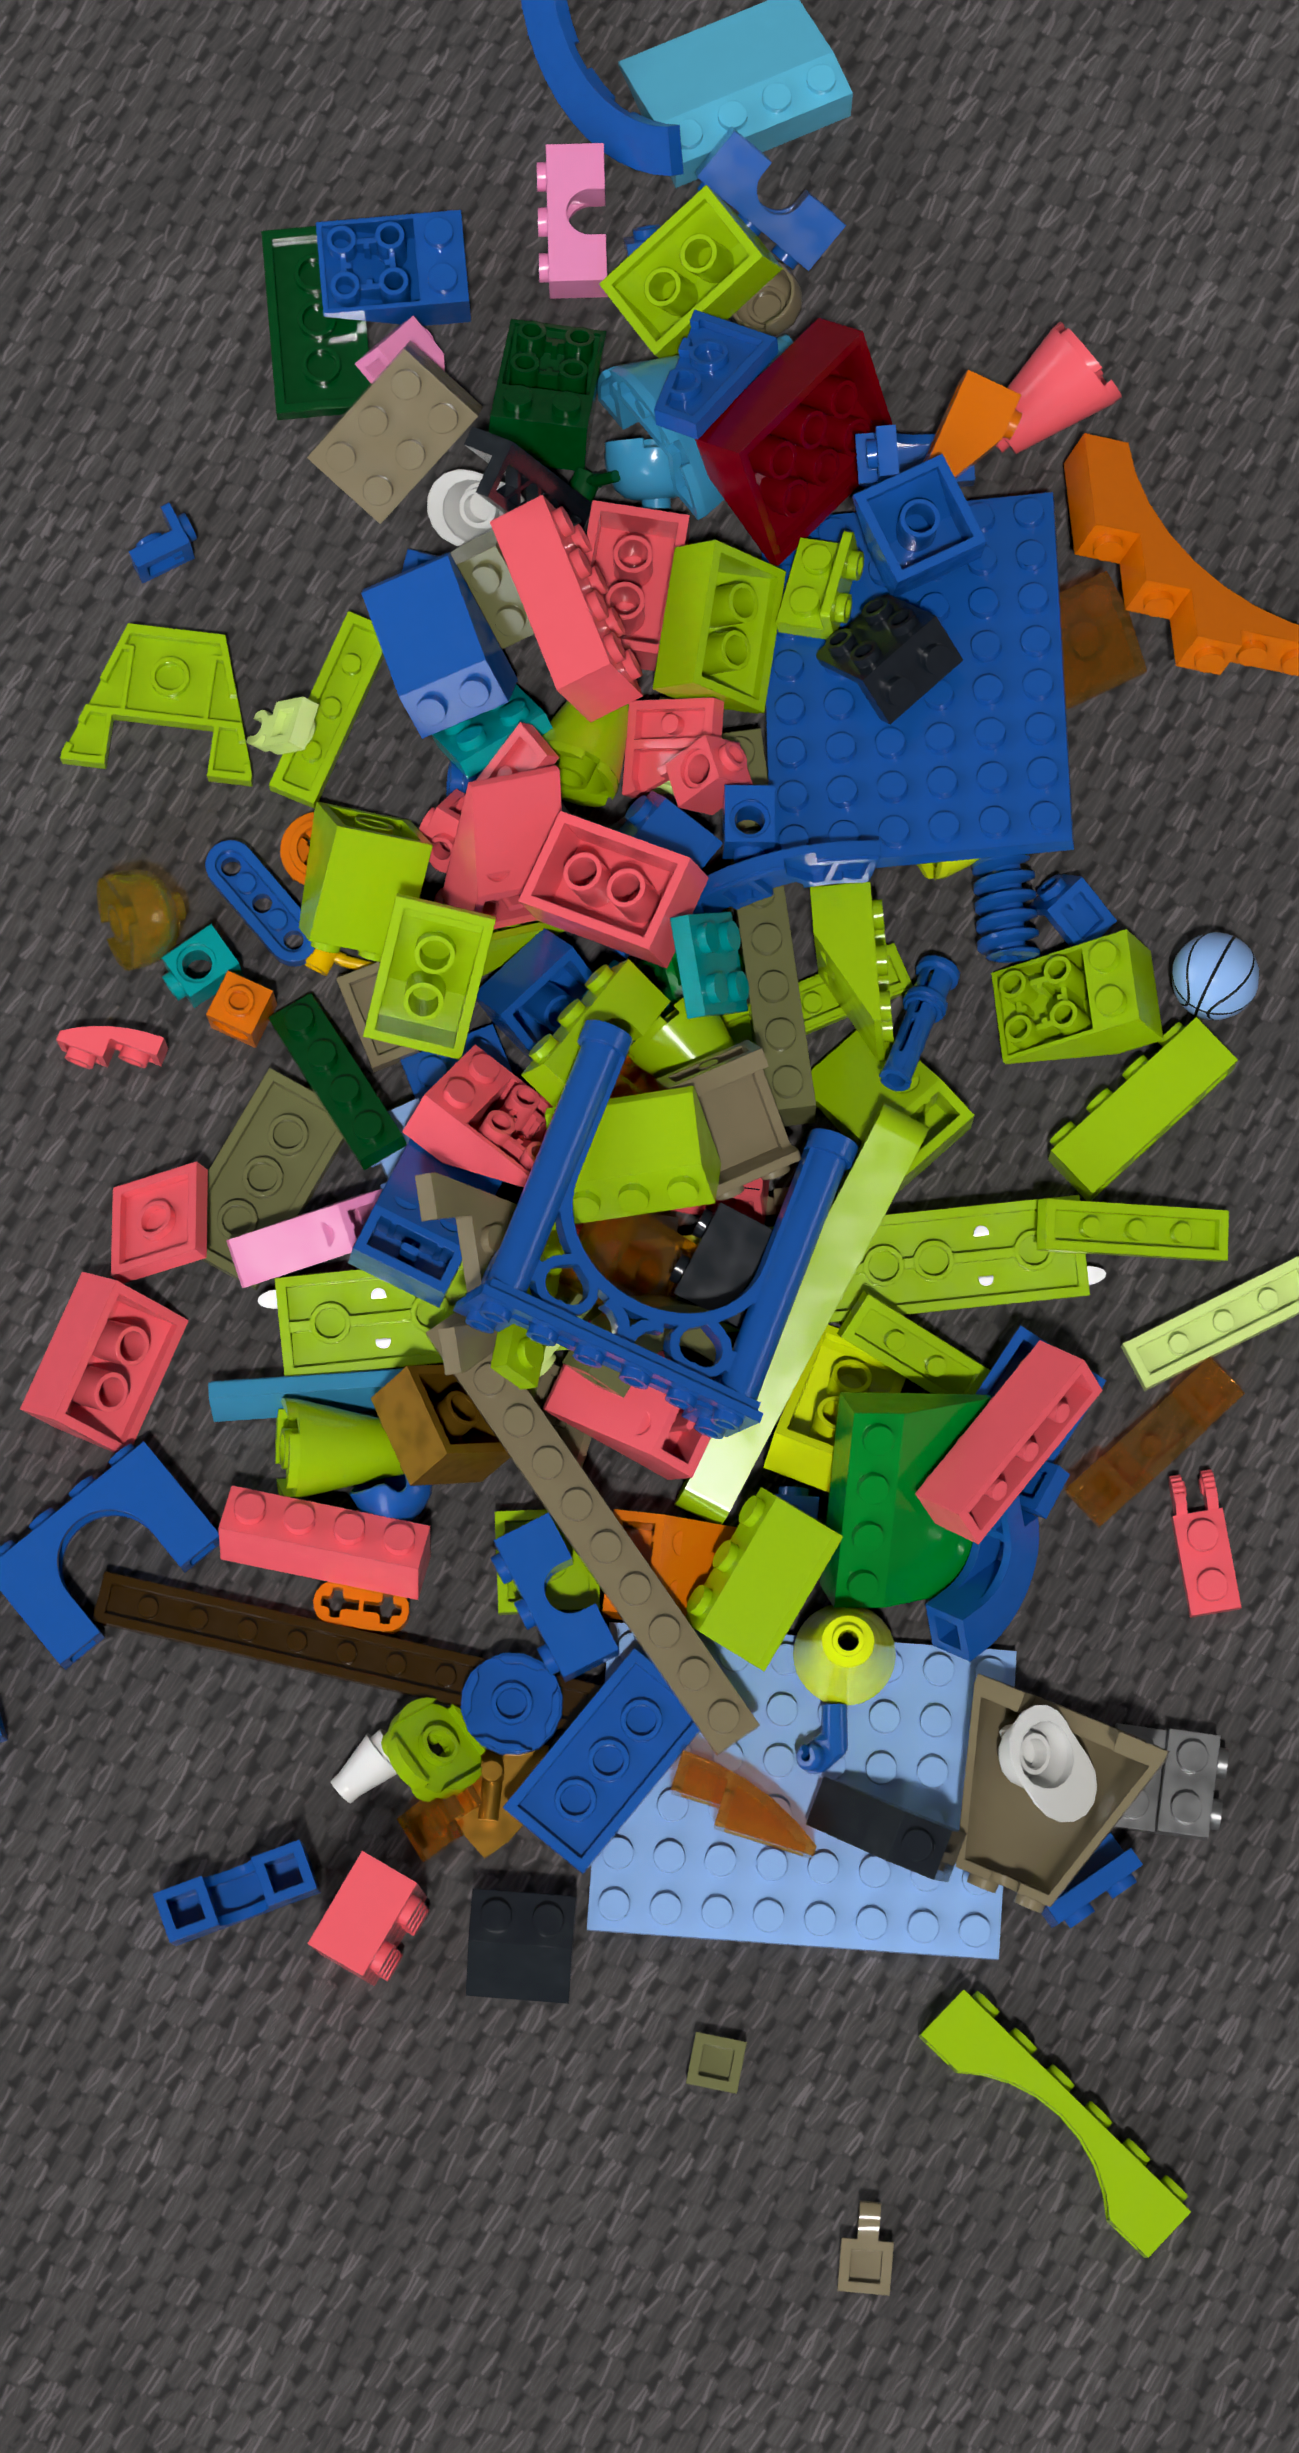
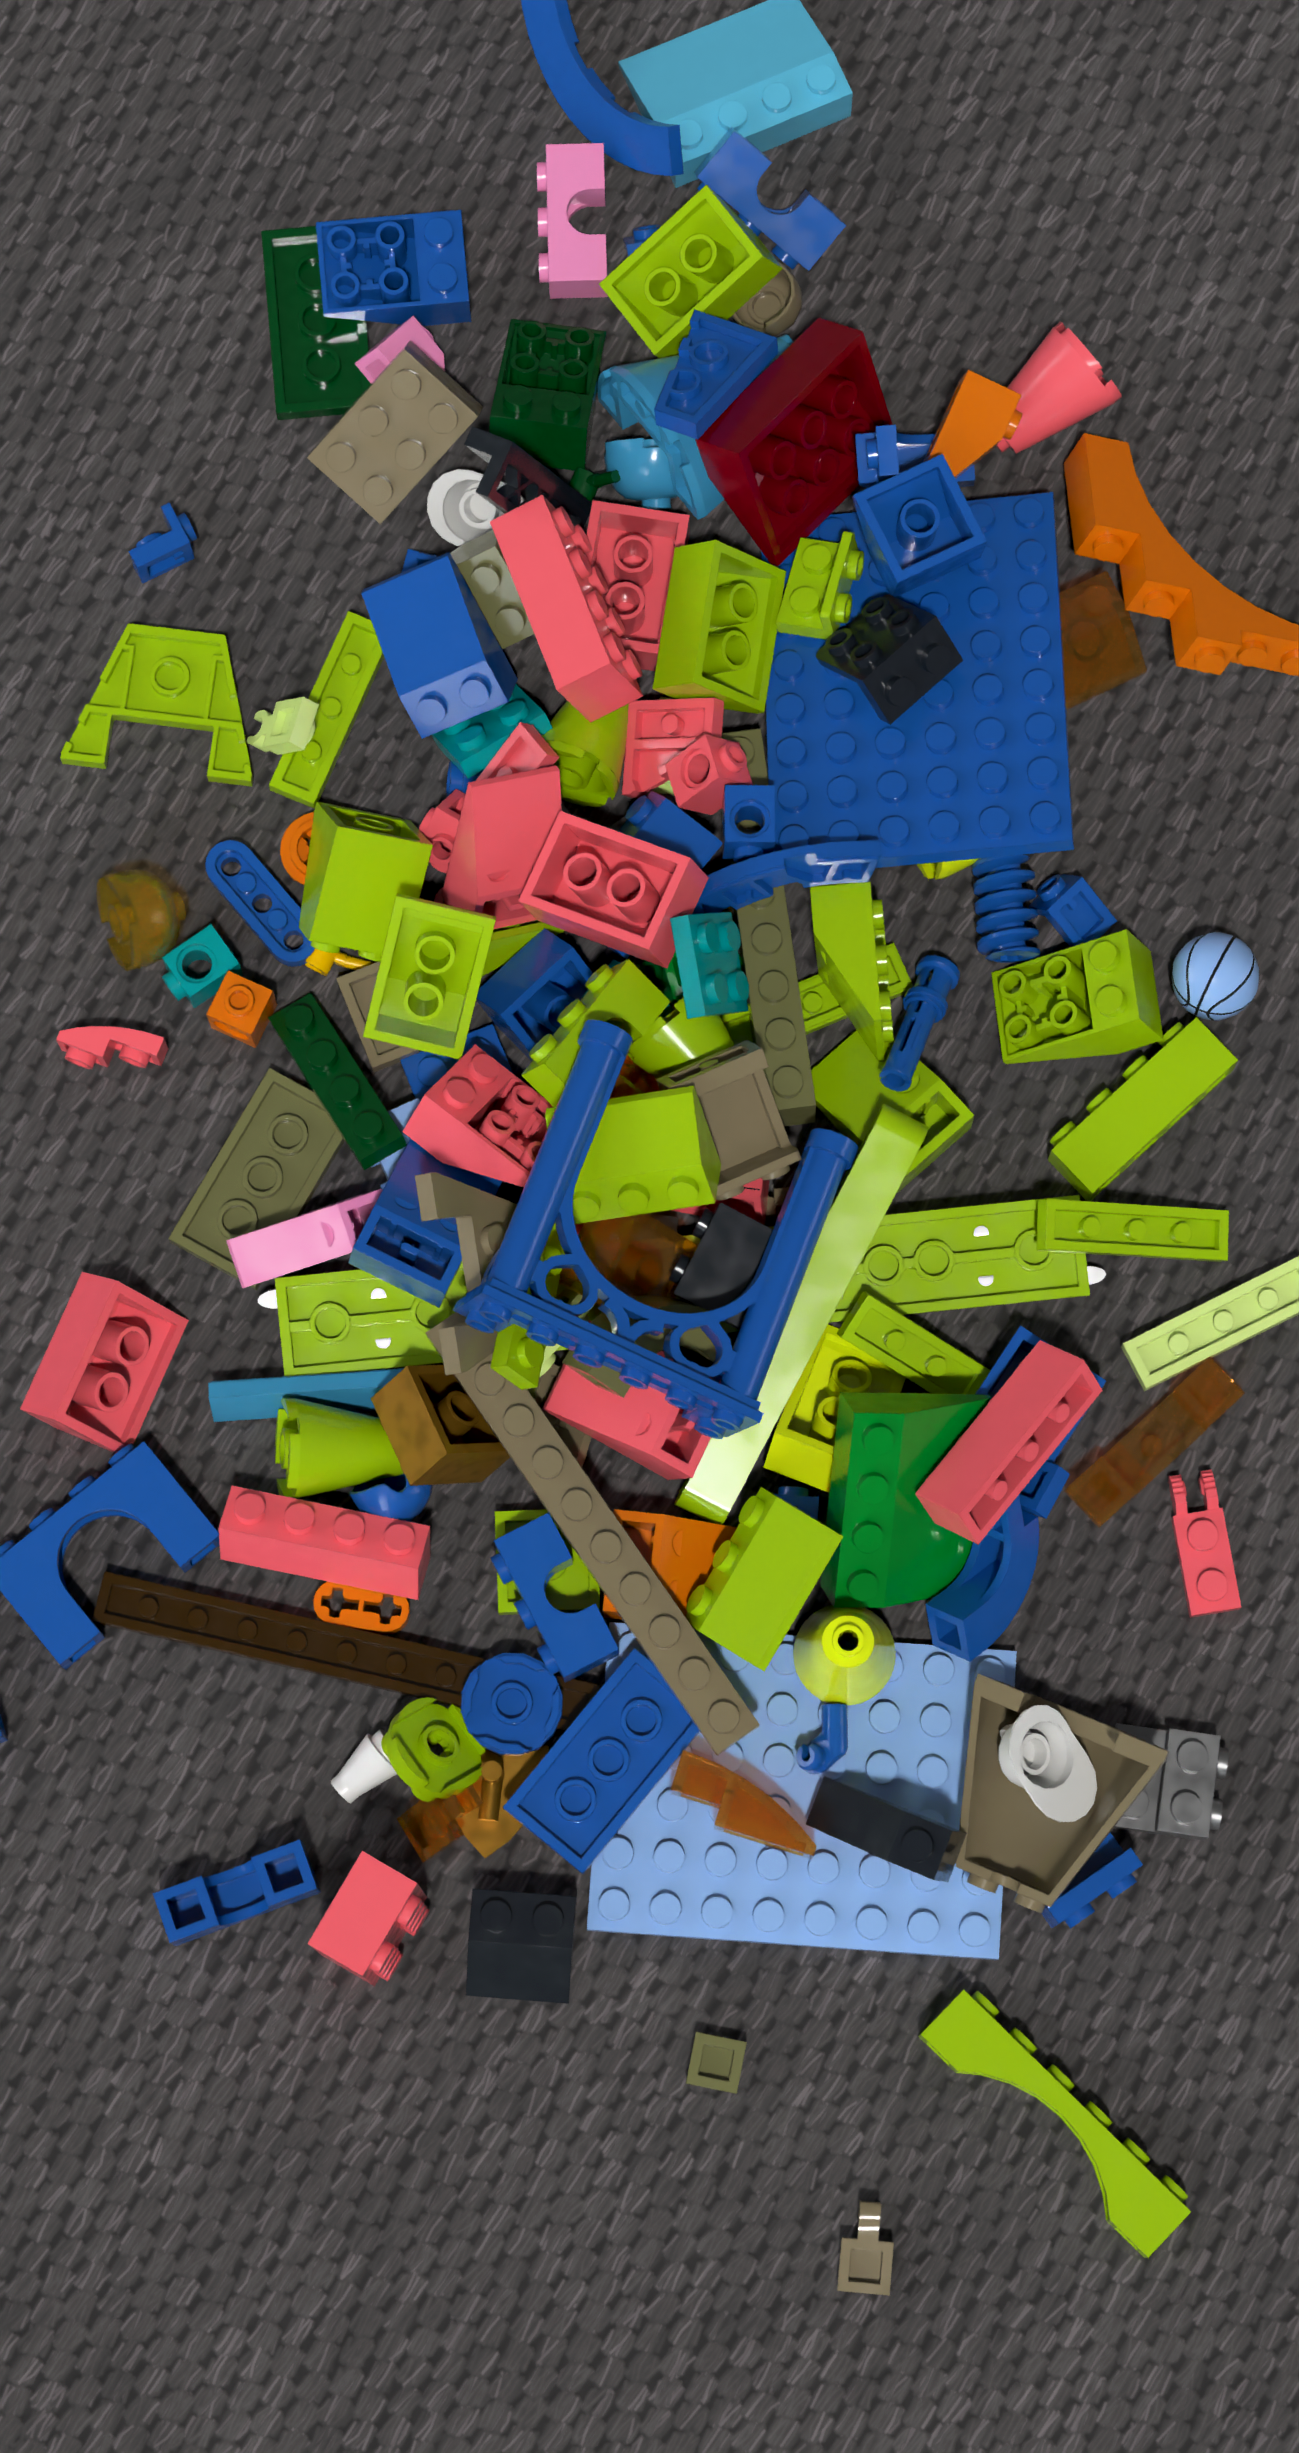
coral plate [111,1161,208,1284] -> none

